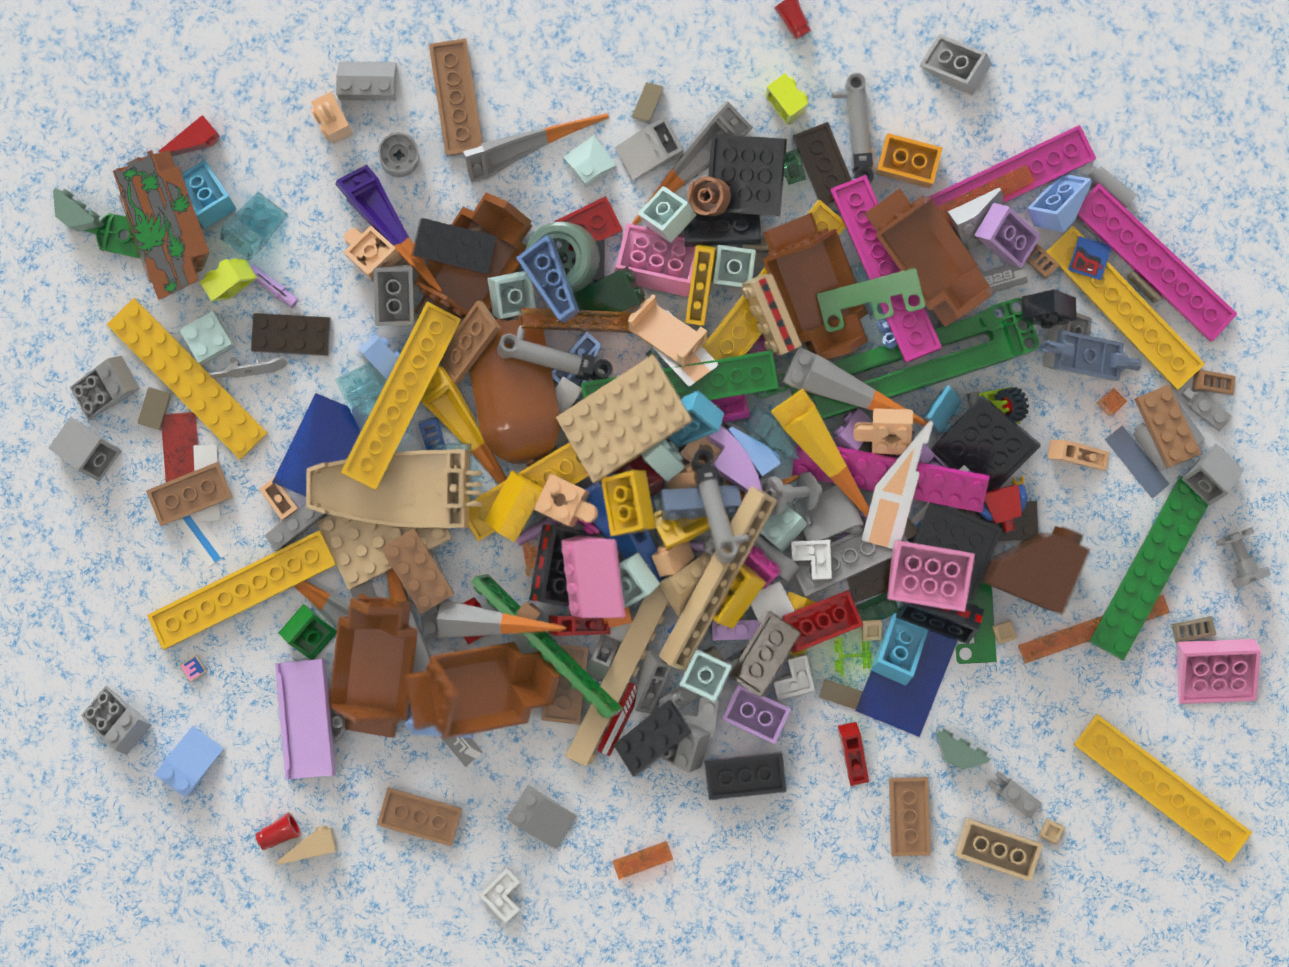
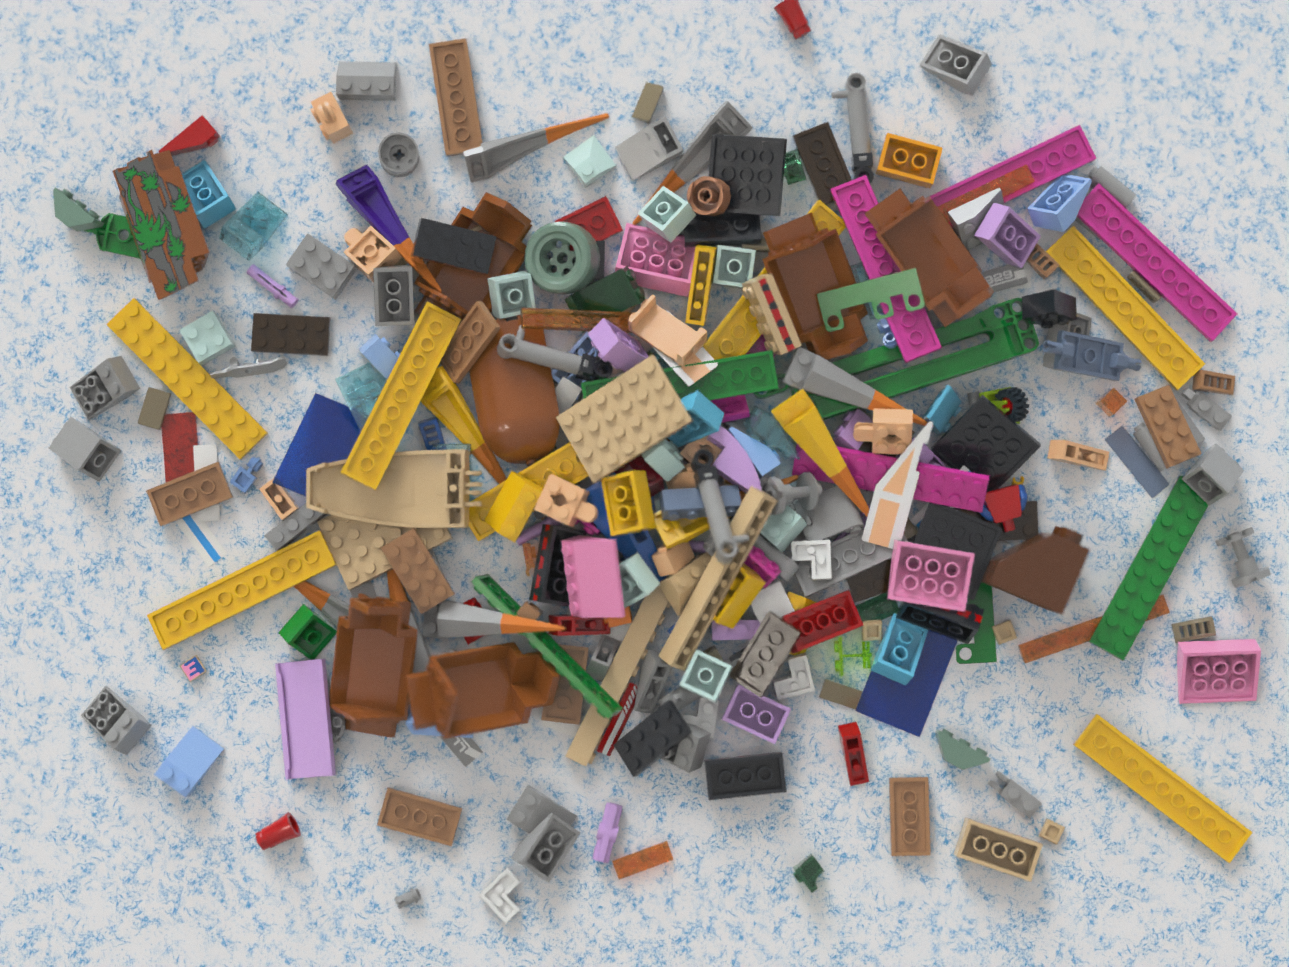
neon yellow brick [200,258,257,301] -> none
tan slope [277,825,338,865] -> none
medium blue wedge [516,235,580,323] -> none
neon yellow brick [765,73,809,125] -> none
sticker [1068,236,1111,280] -> none
none -> medium blue plate [230,457,263,493]
none -> light grey brick [286,233,357,300]
none -> light grey pin [395,888,421,909]
none -> light grey slope [511,812,580,882]
none -> lavender brick [588,318,649,373]
none -> lavender piece [593,802,623,863]
none -> clear green brick [793,854,824,893]

